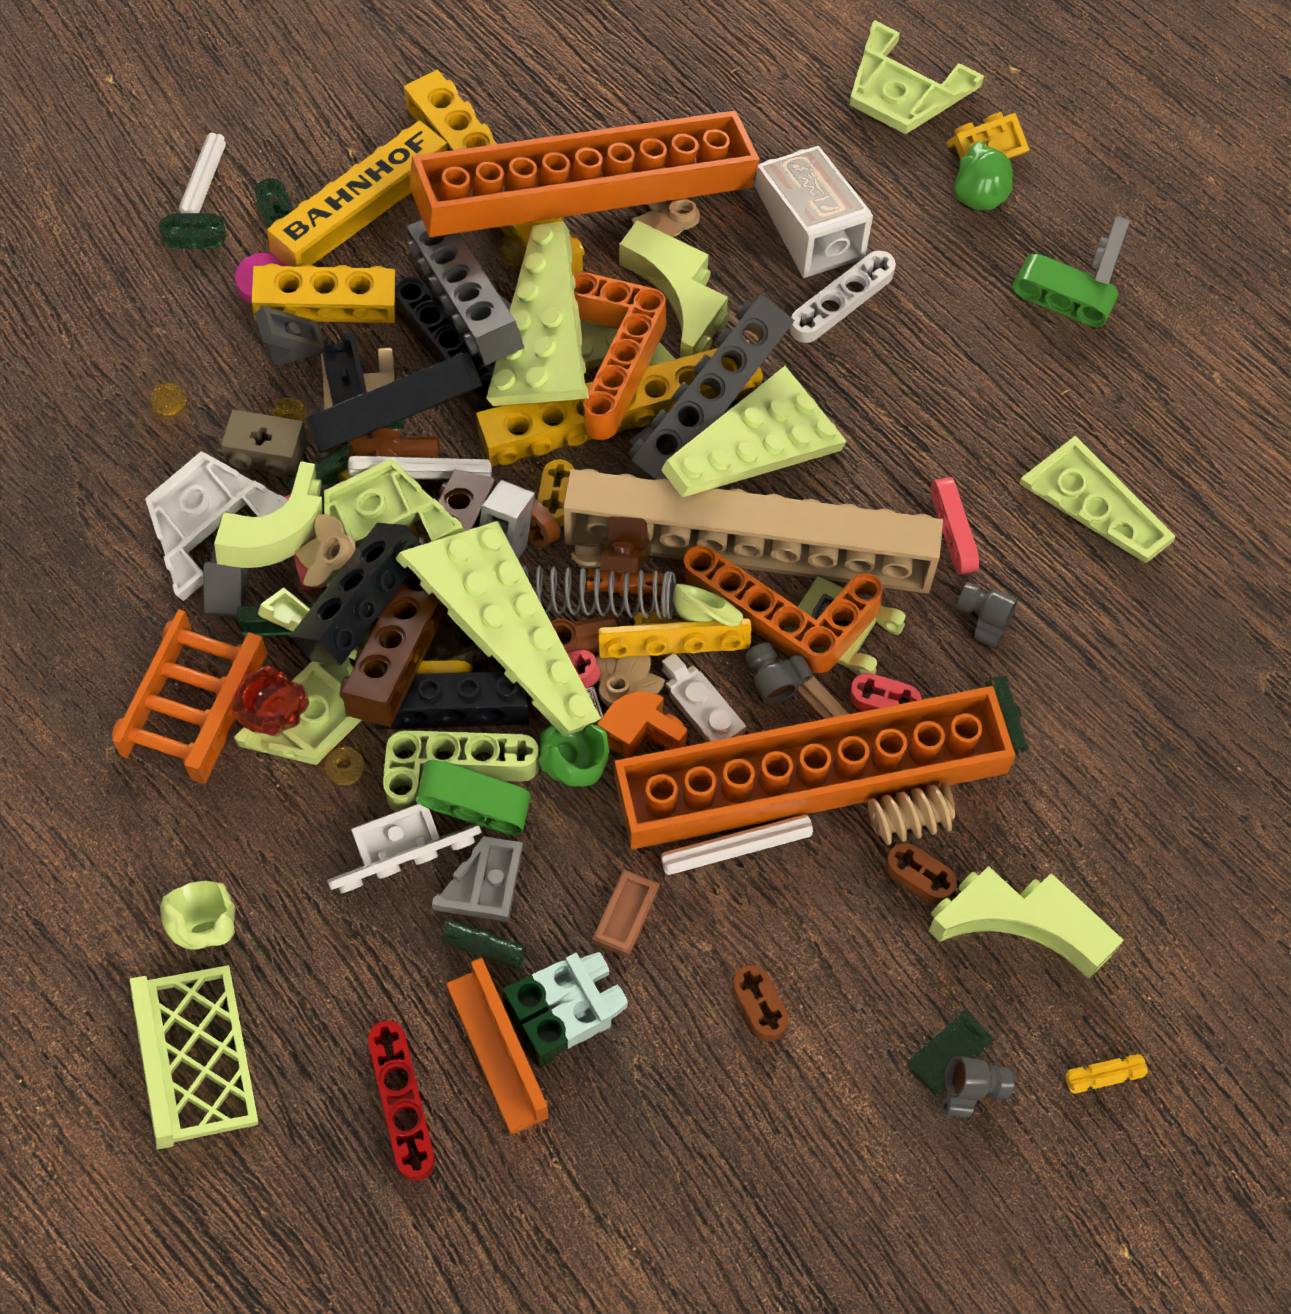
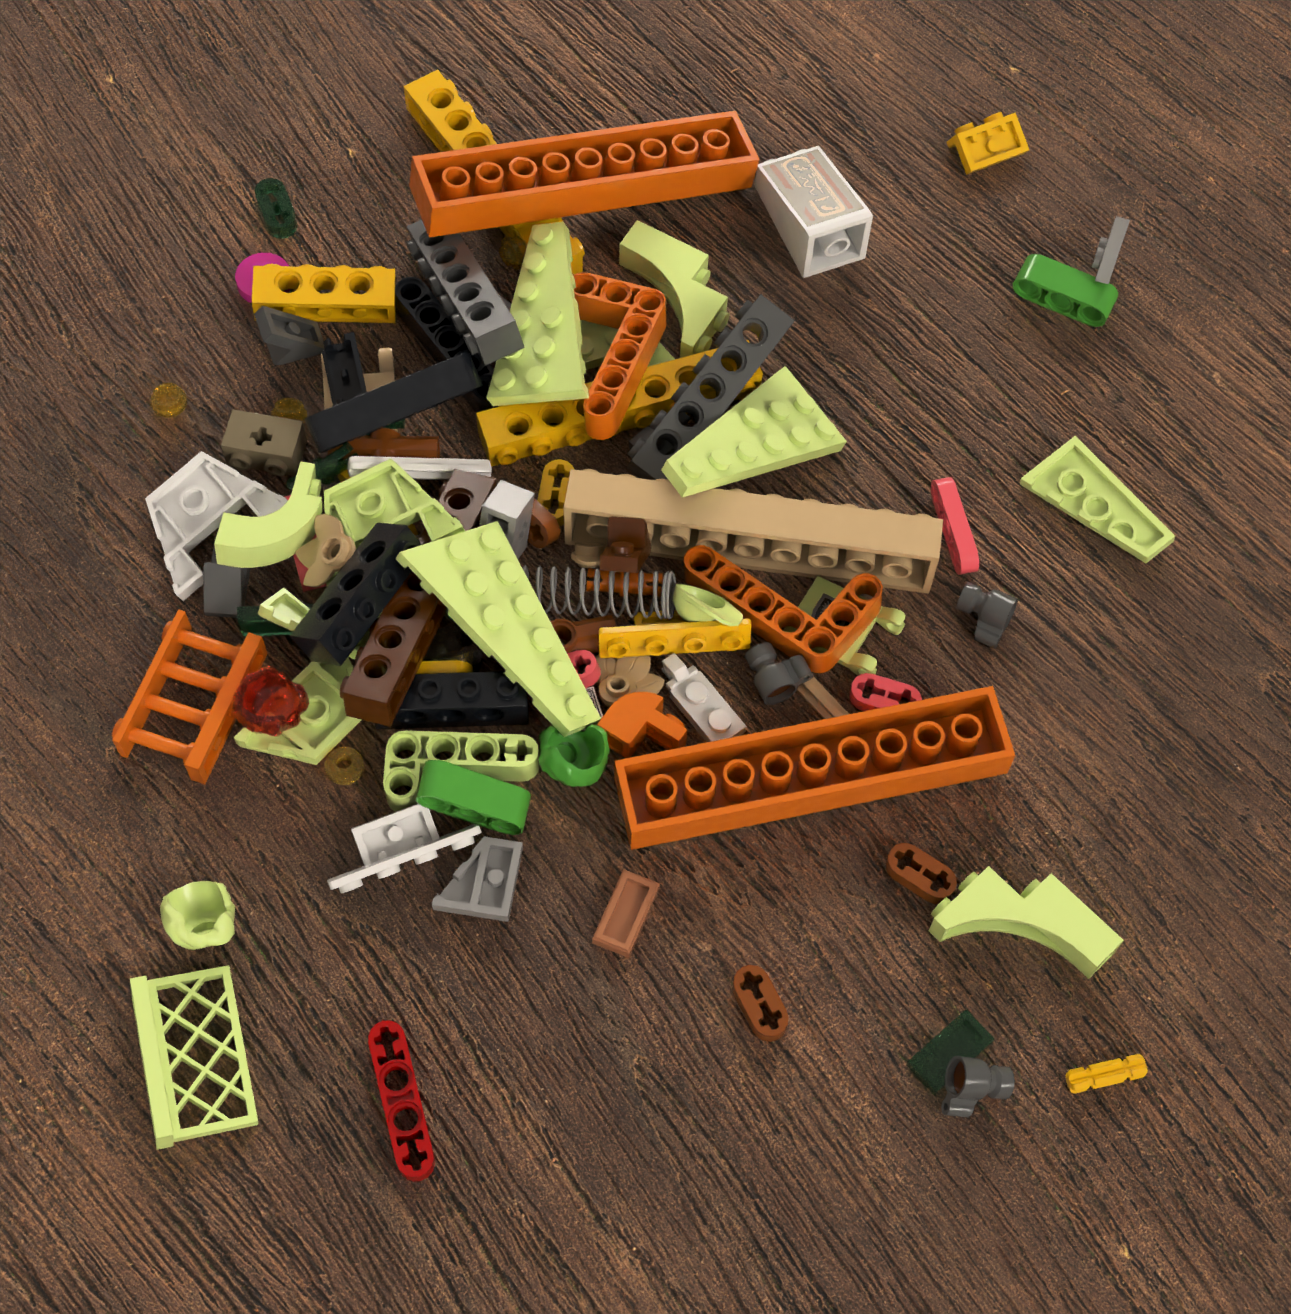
clear green beam [159,213,227,249] -> none
white axle [179,132,226,219] -> none
yellow brick [267,120,448,267] -> none
clear green pin [442,919,526,970] -> none
orange fence [446,957,549,1135] -> none
light aqua hips [503,952,628,1068] -> none
tan plate [632,199,700,237] -> none
white axle [661,814,813,875] -> none
white beam [790,251,896,343] -> none
yellowish green wing [849,20,984,134] -> none
tan piece [868,782,955,846] -> none
bright green hair [953,142,1013,211] -> none
clear green pin [984,676,1029,755] -> none

